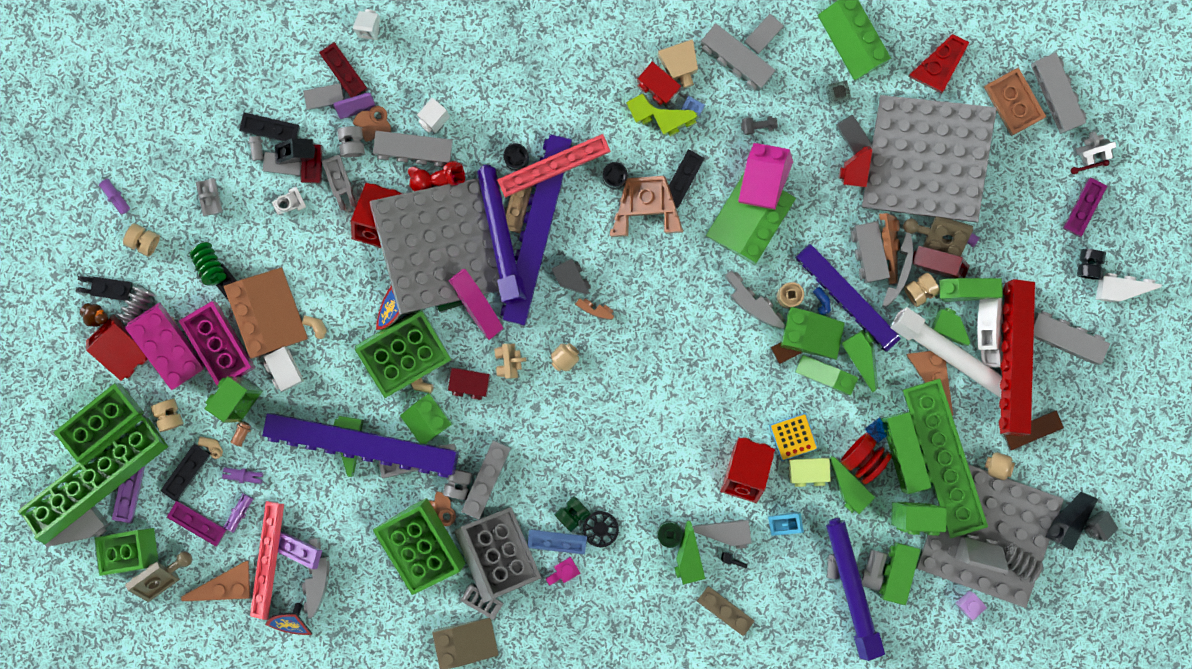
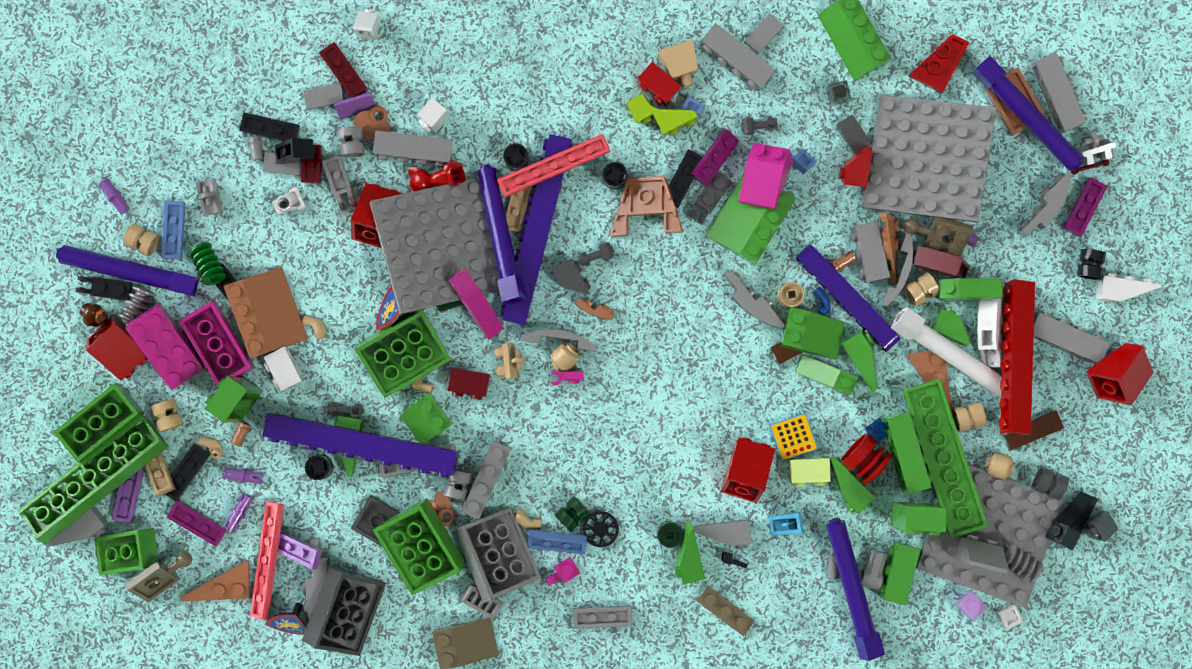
none -> dark purple brick [56,245,200,297]
none -> tan tile [145,453,175,497]
none -> medium blue plate [161,201,186,259]
none -> dark grey slope [302,566,386,656]
none -> black wheel [305,455,334,480]
none -> dark grey bar [327,402,365,418]
none -> dark grey tile [351,495,400,547]
none -> tan arm [515,509,541,529]
none -> light grey slope [520,330,597,352]
none -> dark pink plate [551,371,584,385]
none -> light grey plate [573,606,632,629]
none -> dark grey bar [578,242,614,267]
none -> dark grey hinge [688,172,732,224]
none -> magenta plate [691,128,739,186]
none -> medium blue plate [792,149,817,175]
none -> nougat pin [830,251,856,272]
none -> tan wheel [953,402,986,432]
none -> dark purple brick [971,56,1084,171]
none -> white tile [997,604,1024,630]
none -> light grey slope [1017,171,1072,238]
none -> dark grey wheel [1032,467,1069,500]
none -> red slope [1086,343,1154,406]

